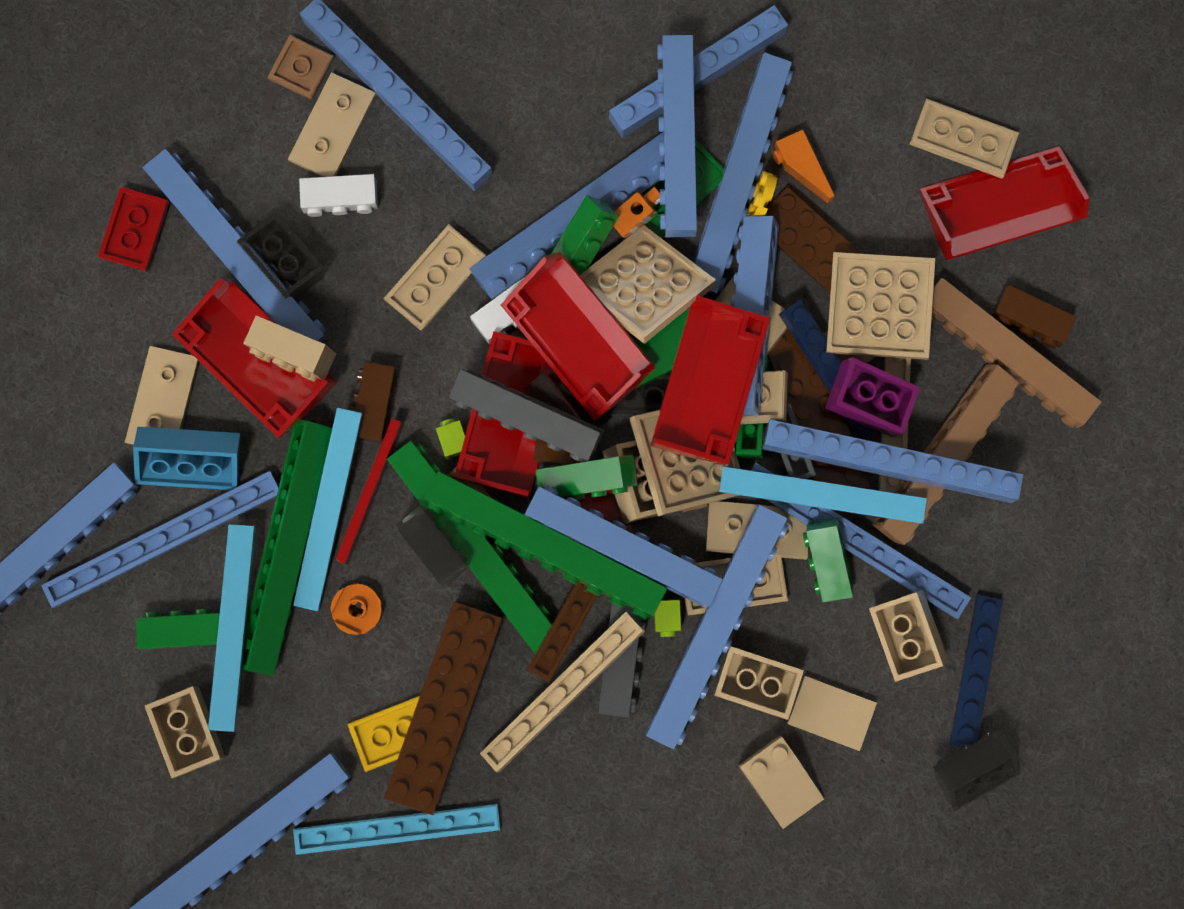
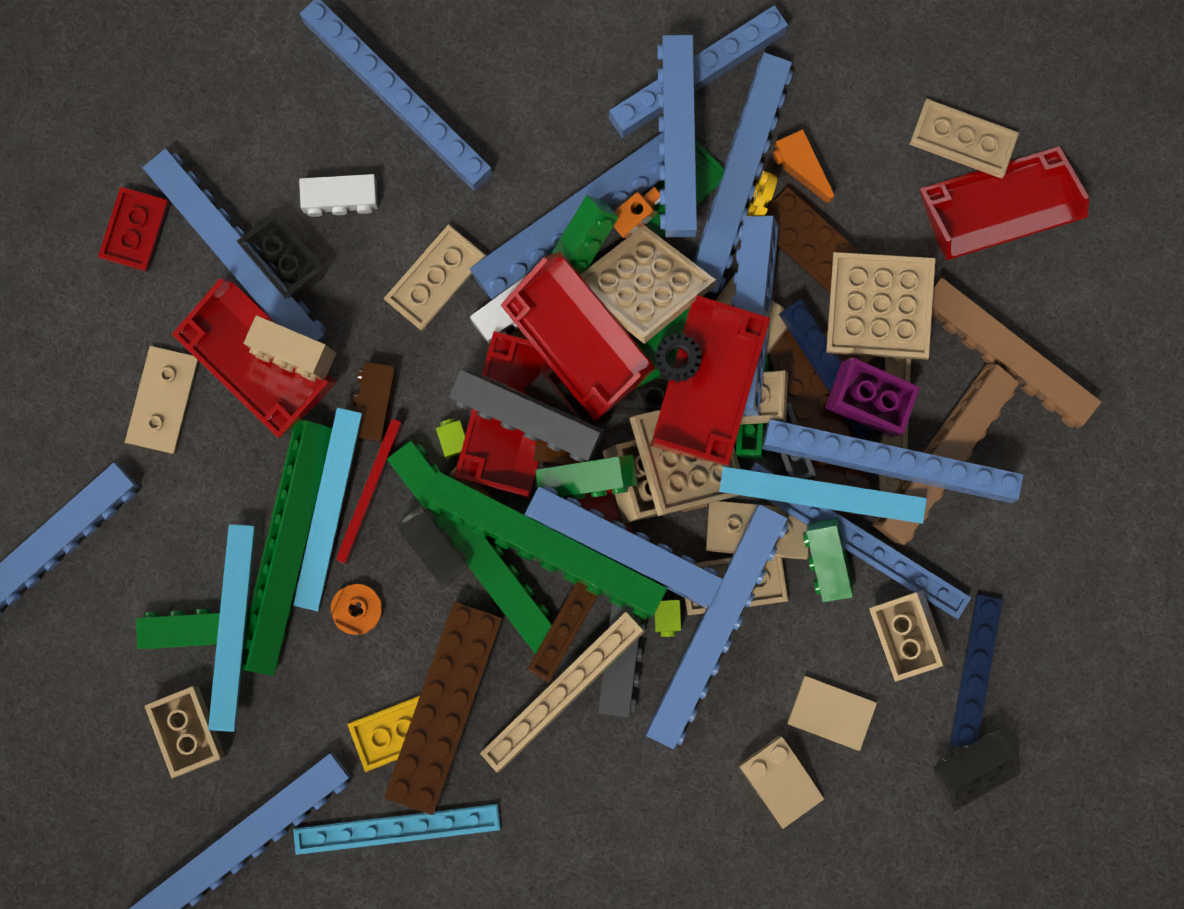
medium blue plate [41,471,279,608] -> none
dark azure slope [133,426,240,490] -> none
medium nougat tile [268,35,334,100] -> none
tan plate [288,72,376,177] -> none
tan brick [713,646,804,720] -> none
reddish brown brick [991,285,1077,348] -> none
none -> black tyre [655,333,702,383]

